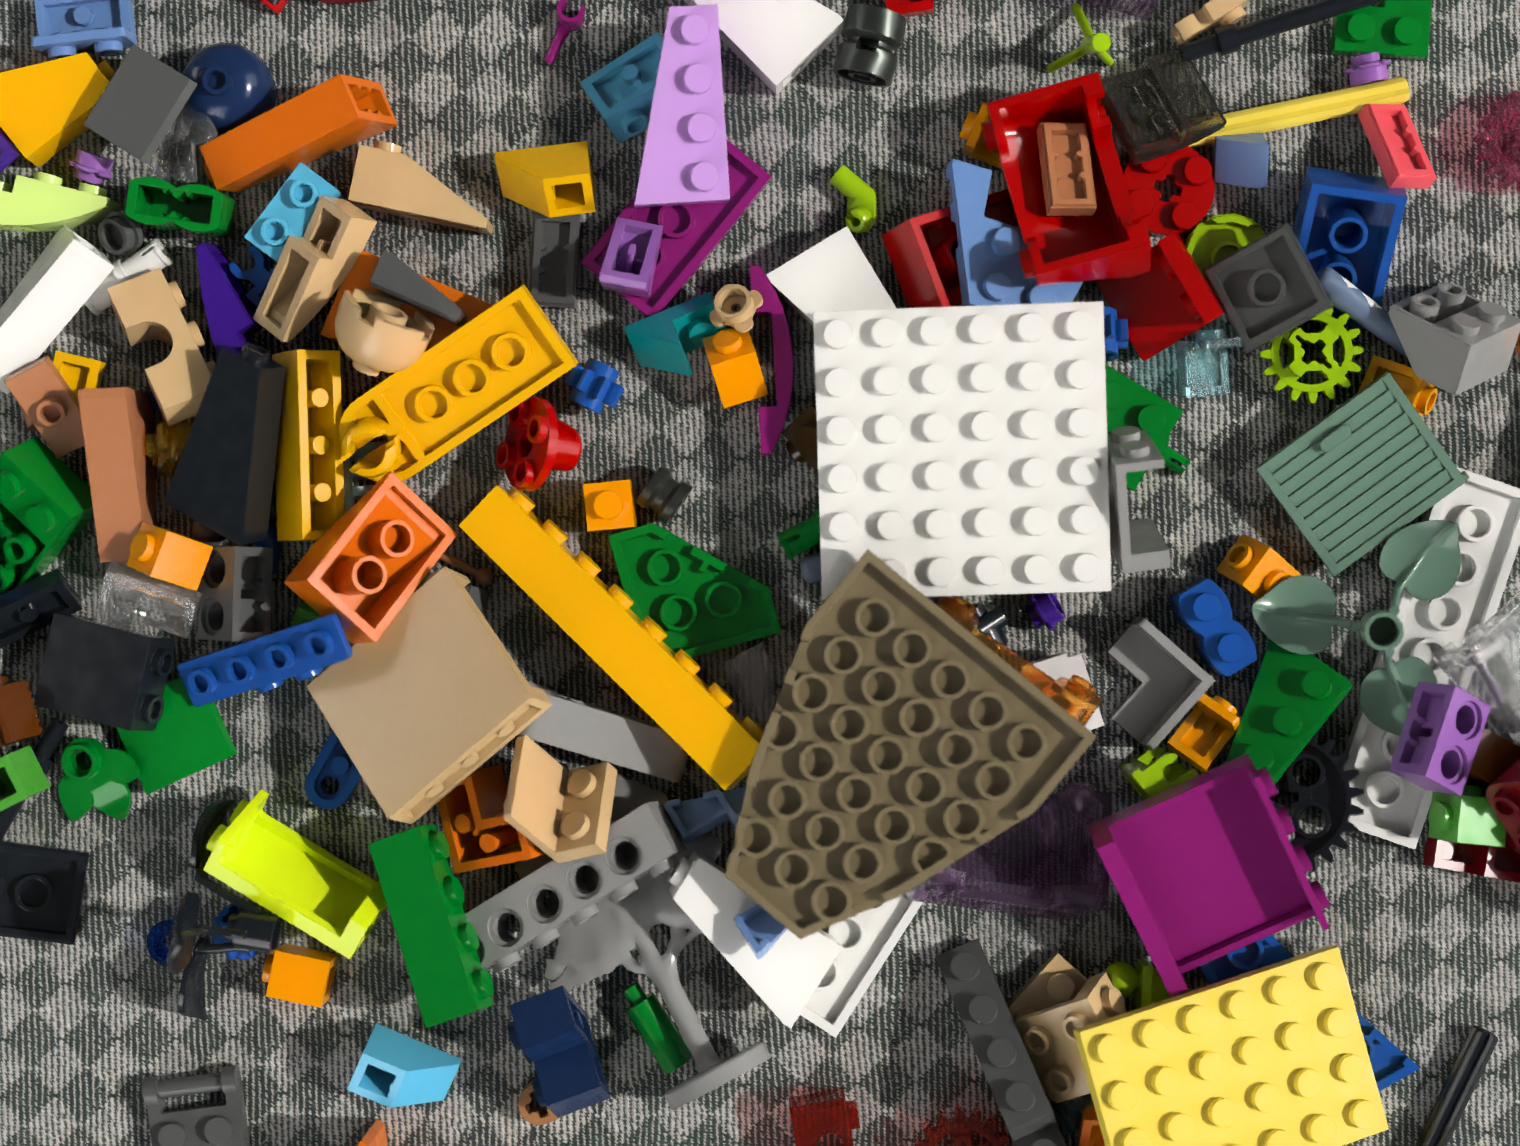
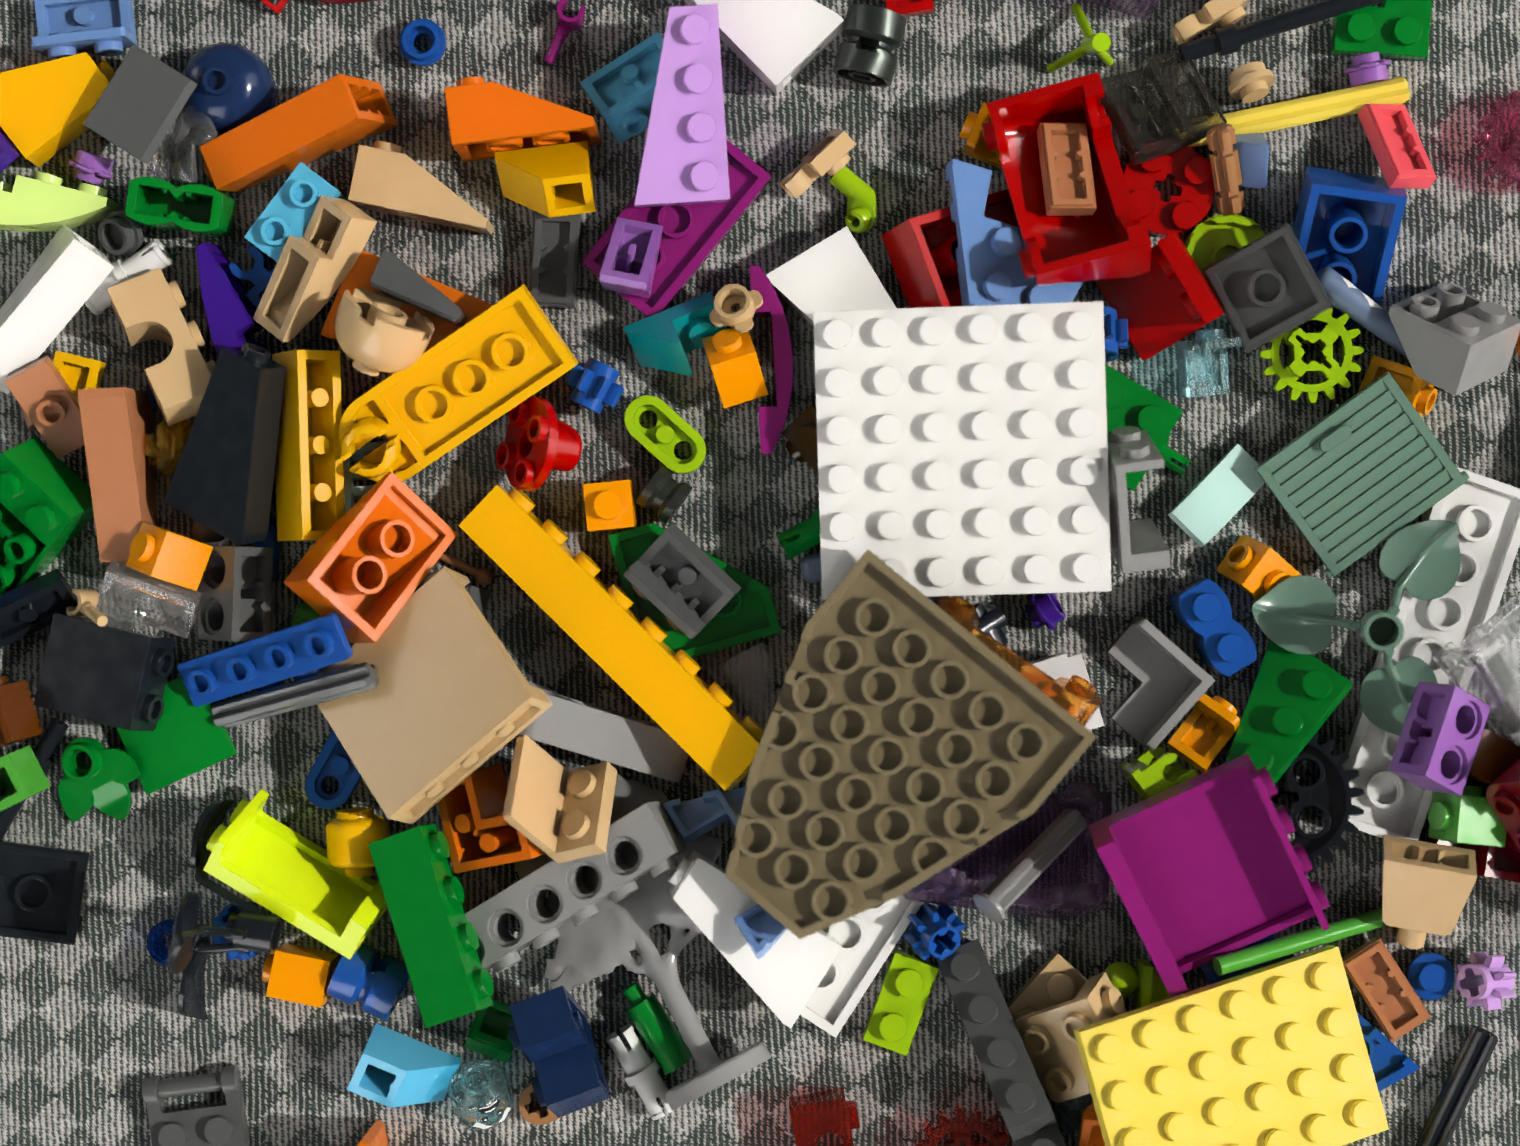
none -> tan hand [66,588,108,627]
none -> dark grey axle [211,662,379,729]
none -> yellow head [325,807,388,877]
none -> blue wheel [326,943,409,1022]
none -> blue plate [399,19,446,67]
none -> orange slope [444,77,602,162]
none -> clear light blue head [448,1059,514,1130]
none -> green slope [465,999,514,1063]
none -> white pin [606,1024,673,1120]
none -> lime plate [624,395,707,474]
none -> dark grey bracket [624,523,741,639]
none -> tan plate [778,129,856,199]
none -> lime plate [862,950,939,1056]
none -> blue gear [903,901,965,961]
none -> light grey axle [973,808,1087,923]
none -> light aqua slope [1168,443,1265,547]
none -> medium nougat axle [1206,124,1246,215]
none -> bright green bar [1212,908,1387,976]
none -> tan plate [1228,61,1275,103]
none -> nougat plate [1342,936,1431,1042]
none -> tan torso [1382,835,1477,949]
none -> blue plate [1406,952,1455,1000]
none -> lavender gear [1455,951,1517,1011]

